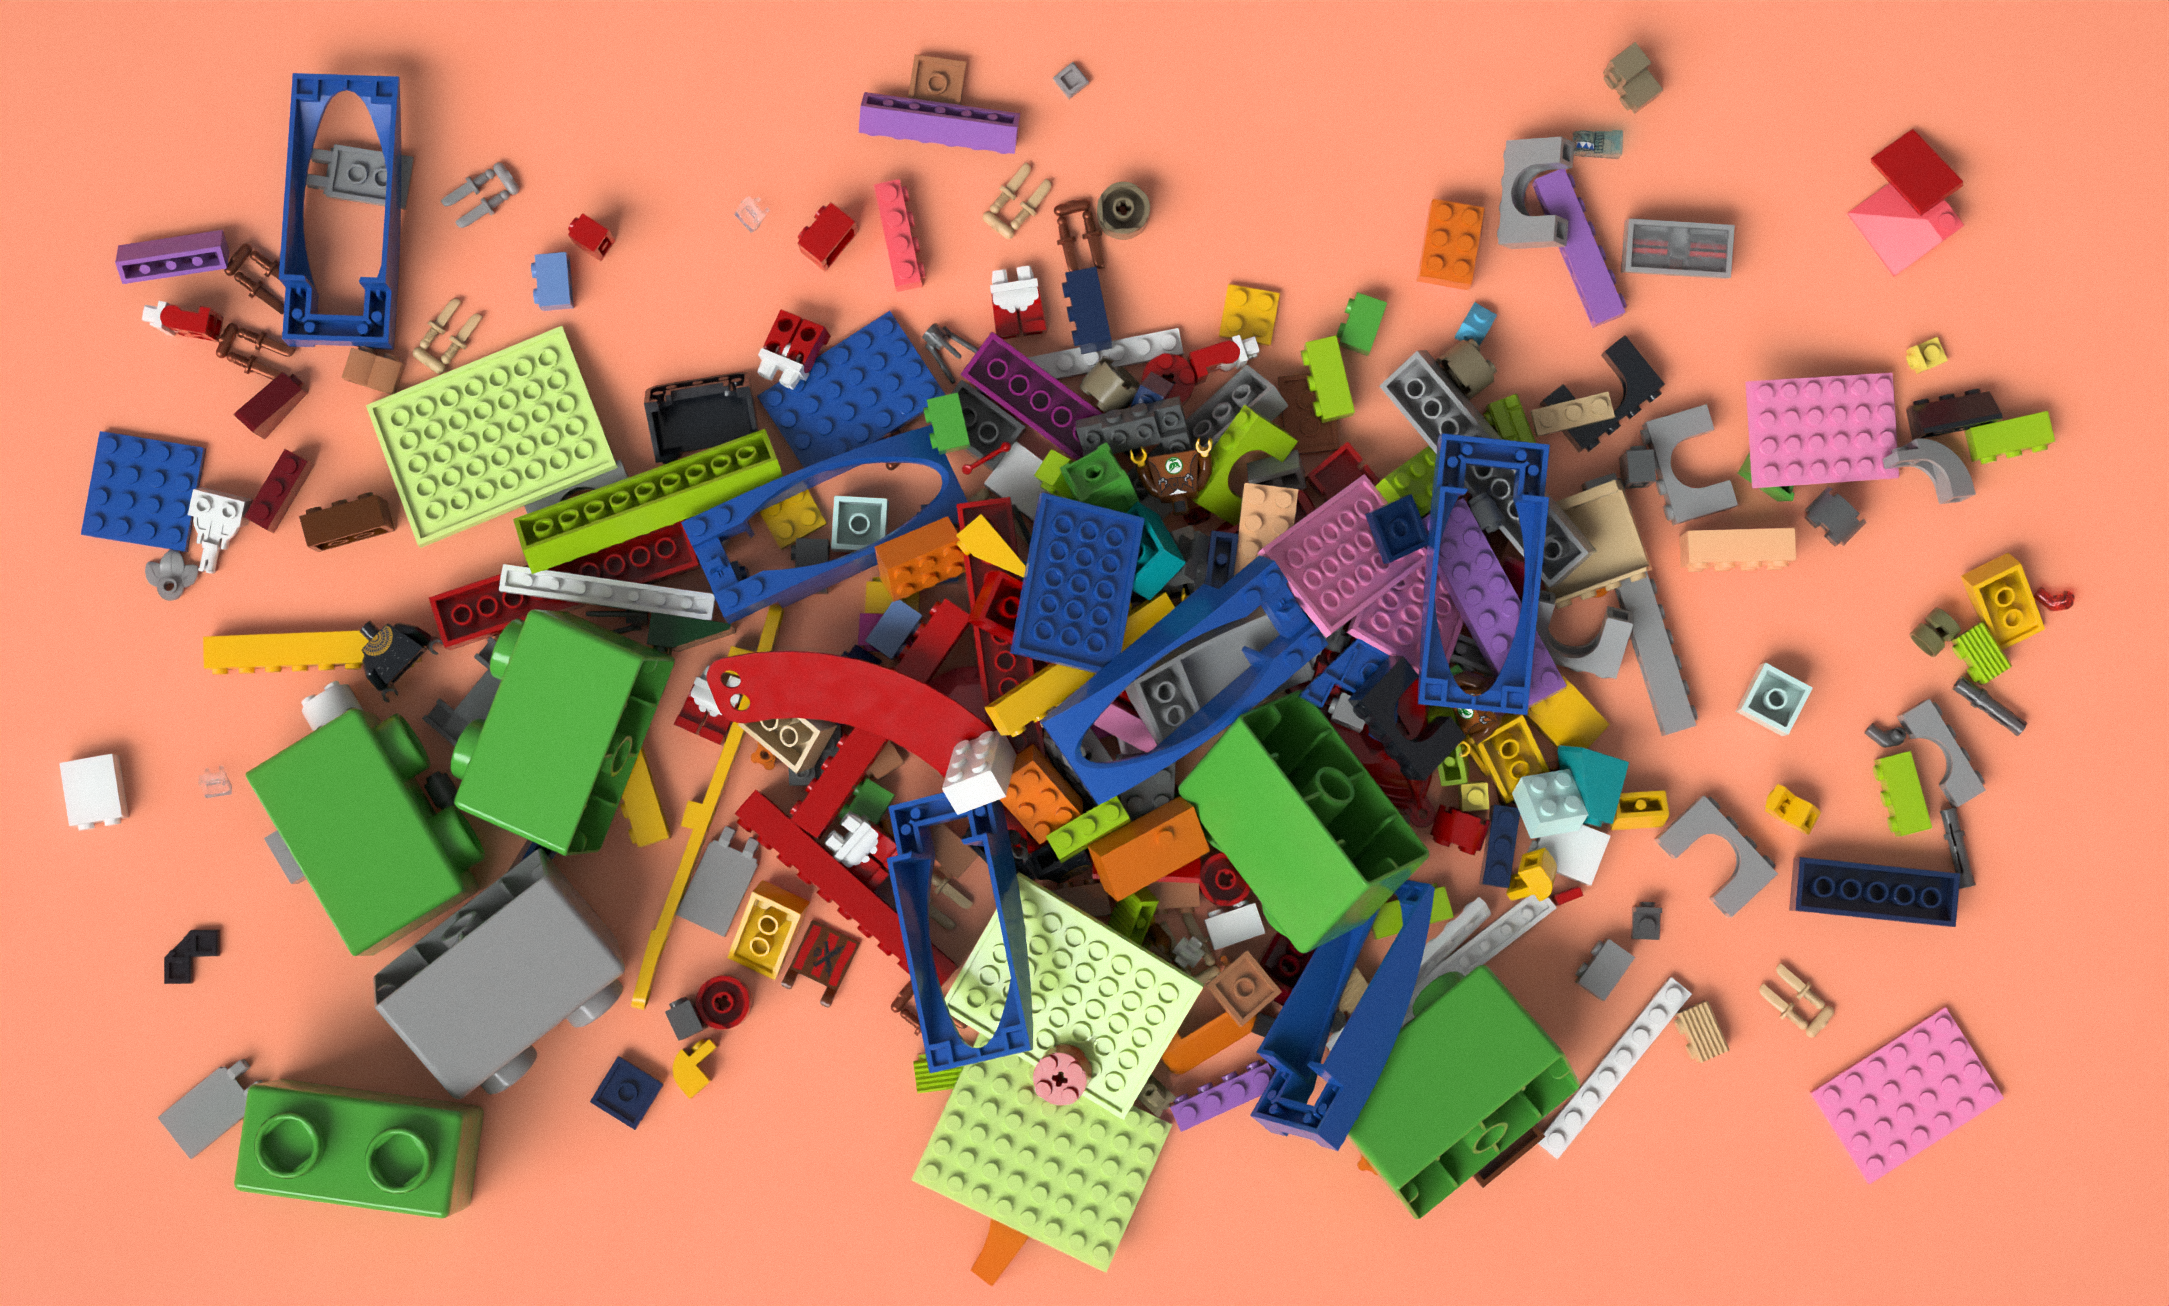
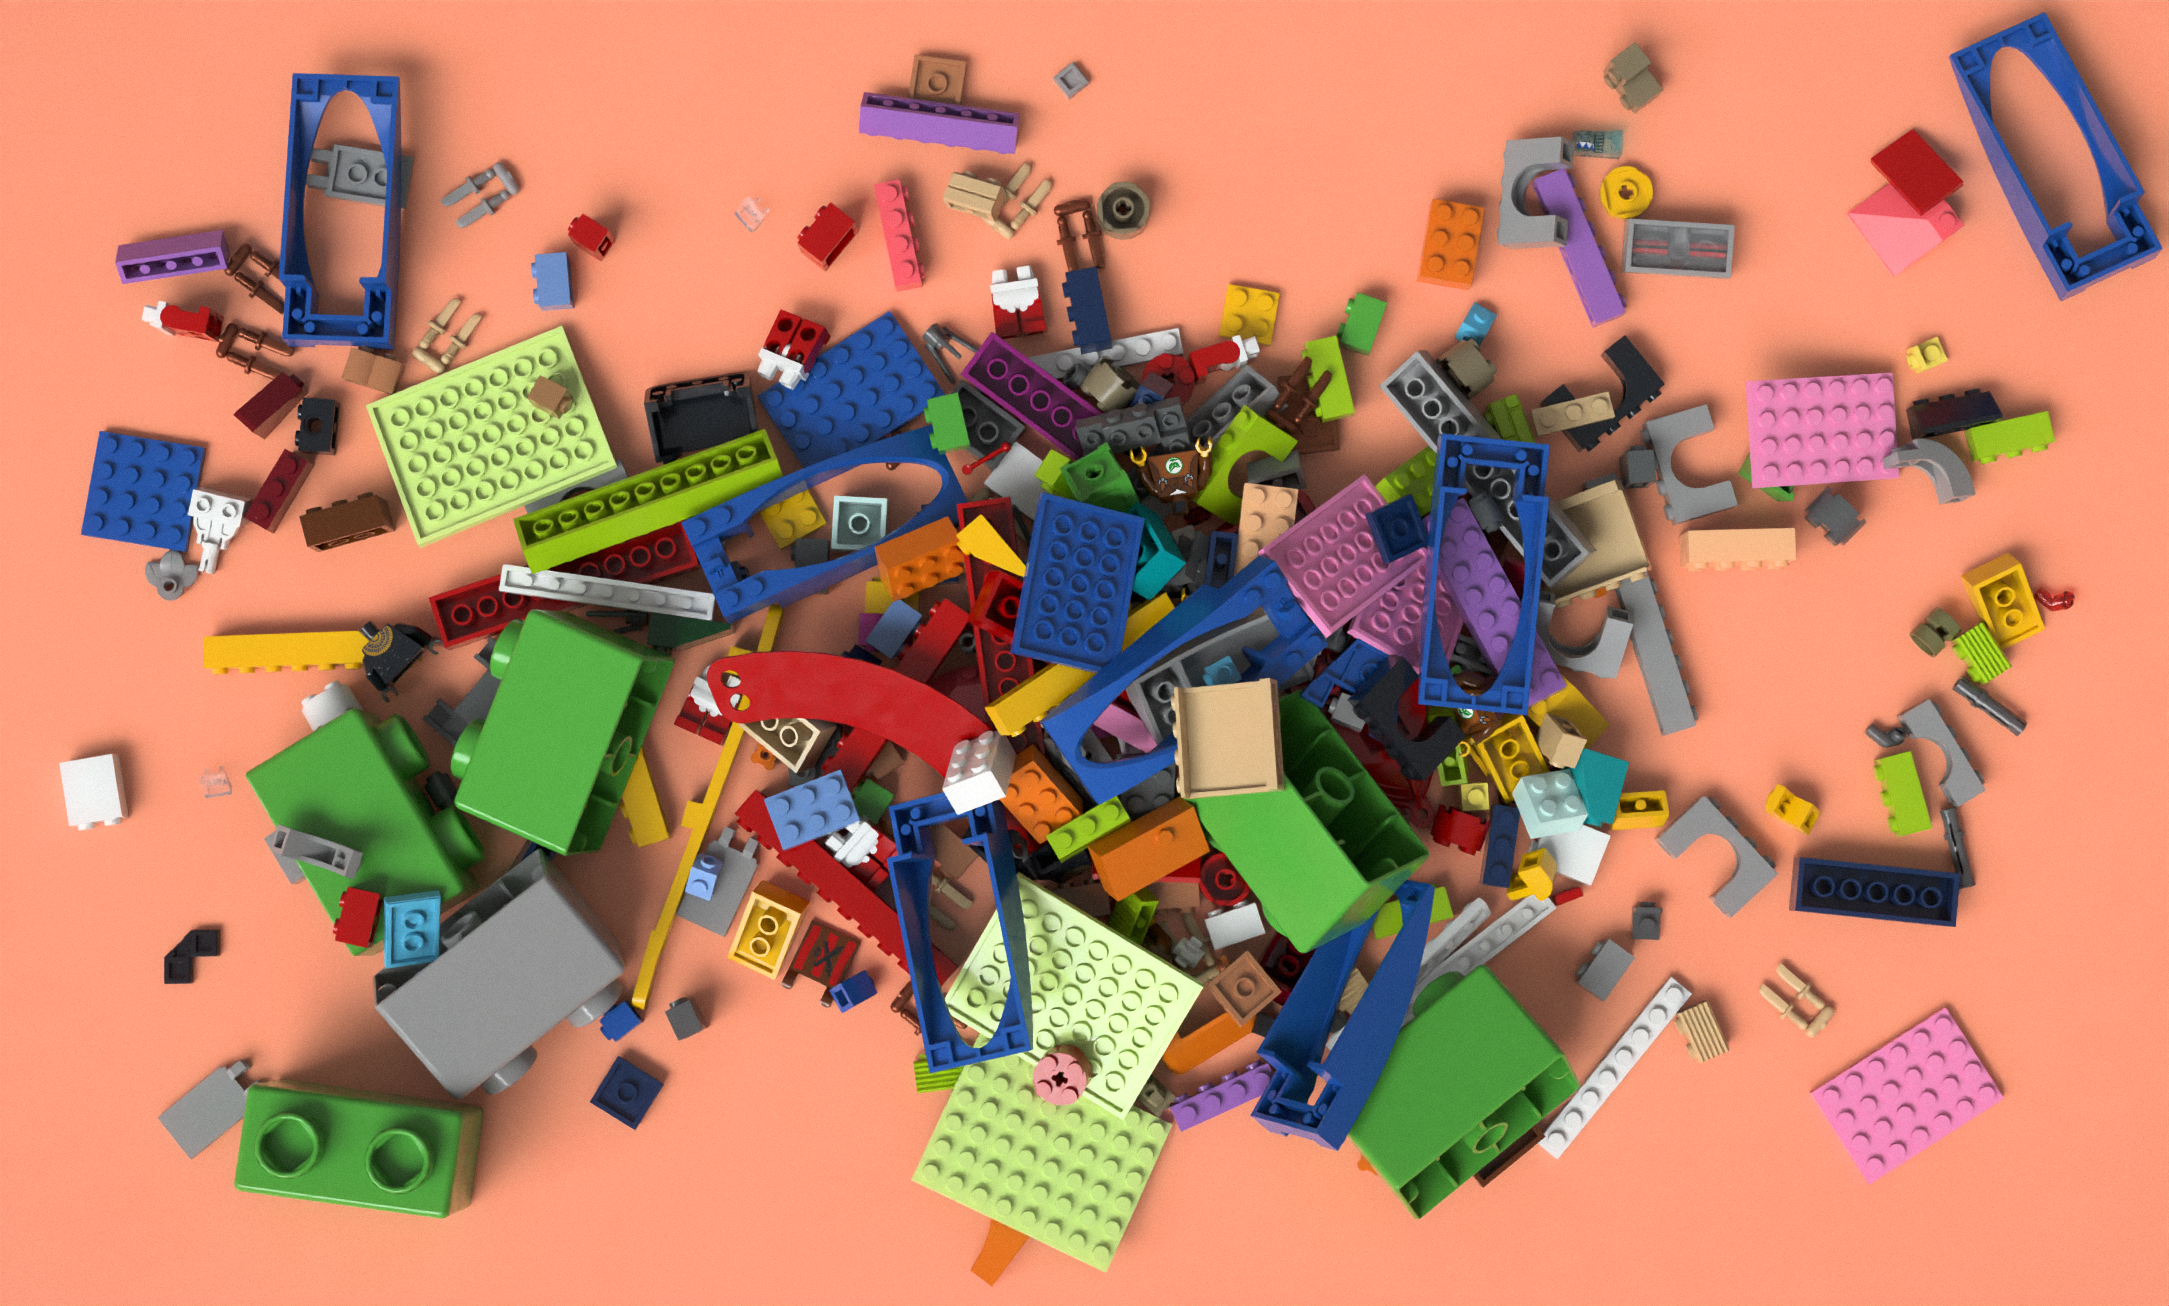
yellow brick [673,1039,719,1099] -> none
red brick [696,975,752,1030] -> none
red piece [1306,441,1381,502] -> none
light aqua brick [1735,663,1813,736] -> none
none -> light grey arch [270,824,363,879]
none -> black brick [295,397,340,456]
none -> red brick [333,887,385,948]
none -> medium azure tile [383,890,441,969]
none -> medium nougat brick [527,375,573,419]
none -> blue brick [599,1000,644,1042]
none -> light blue bracket [685,854,724,901]
none -> medium blue brick [764,770,861,851]
none -> blue brick [829,970,878,1013]
none -> tan brick [943,171,1006,222]
none -> dark grey pin [959,633,977,654]
none -> dark grey tile [1063,363,1088,390]
none -> tan panel [1171,678,1285,799]
none -> medium azure bracket [1202,656,1241,686]
none -> copper piece [1266,356,1332,434]
none -> tan brick [1535,713,1587,769]
none -> yellow plate [1599,166,1653,220]
none -> blue windscreen [1949,12,2163,302]

